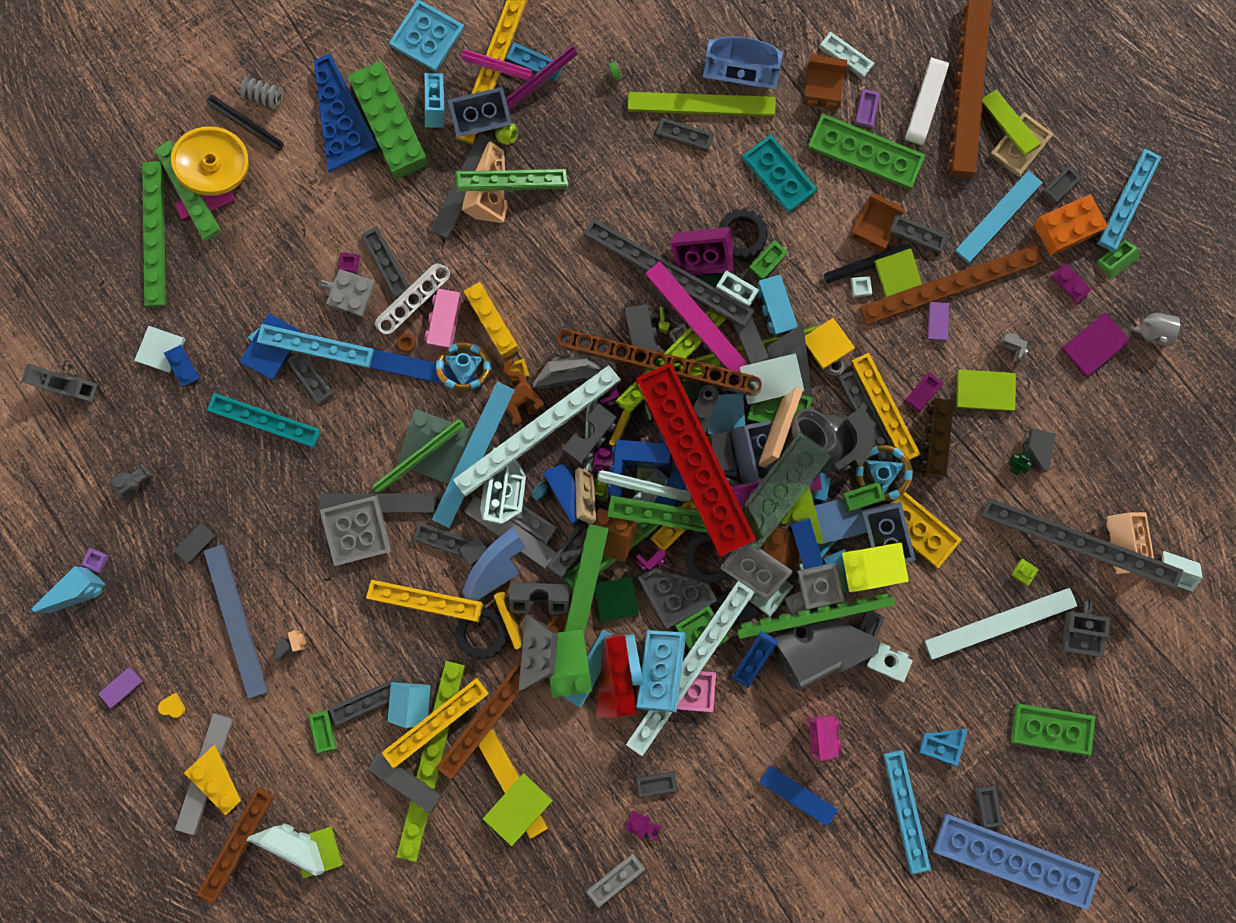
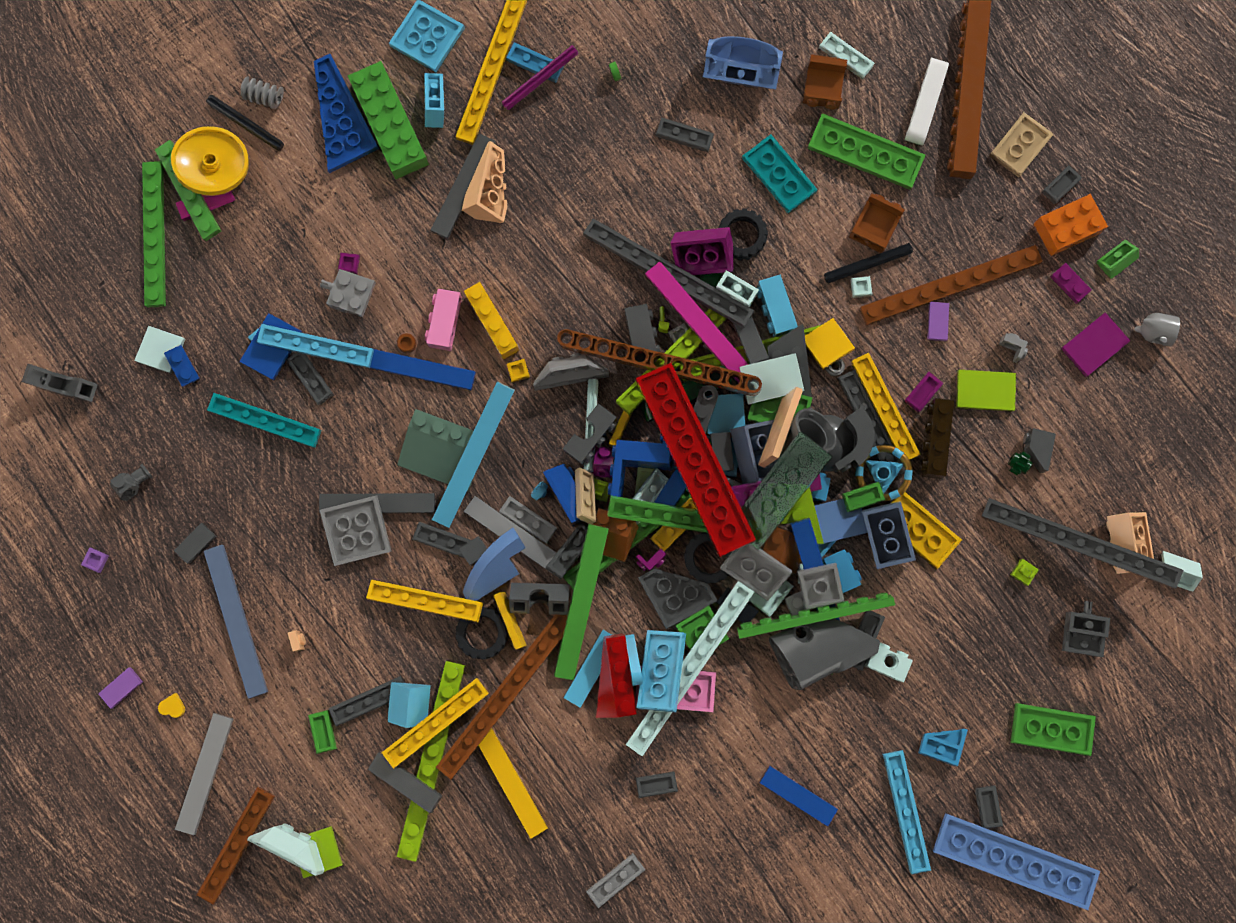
medium azure slope [32,566,106,613] -> none
yellow wing [184,744,241,815] -> none
dark grey slope [274,636,292,661] -> none
dark grey tile [361,227,410,300] -> none
bright green axle [373,419,465,493] -> none
white beam [375,264,450,334] -> none
medium azure piece [436,342,491,391] -> none
sand blue slope [448,87,512,138] -> none
light aqua plate [453,365,621,497] -> none
bright green tile [455,169,568,191] -> none
dark pink axle [461,49,532,80] -> none
light aqua wedge [480,448,526,524] -> none
lime tile [483,773,553,846] -> none
dark orange animal [487,359,544,426] -> none
lime piece [495,123,518,145] -> none
dark grey wing [519,615,558,691] -> none
bright green slope [549,629,592,698] -> none
dark green tile [595,577,639,622] -> none
light aqua axle [598,470,691,502] -> none
magenta bracket [600,384,620,407] -> none
magenta plate [625,810,662,840] -> none
lime tile [628,92,776,117] -> none
blue tile [732,631,778,688] -> none
bright green plate [749,240,788,280] -> none
dark pink slope [808,715,841,761] -> none
neon yellow slope [842,542,909,592] -> none
medium lavender tile [854,89,880,129] -> none
lime tile [874,249,922,297] -> none
dark grey tile [888,214,947,254] -> none
light aqua tile [924,588,1077,660] -> none
medium azure tile [954,170,1043,264] -> none
lime tile [982,90,1041,156] -> none
medium azure tile [1097,149,1161,252] -> none

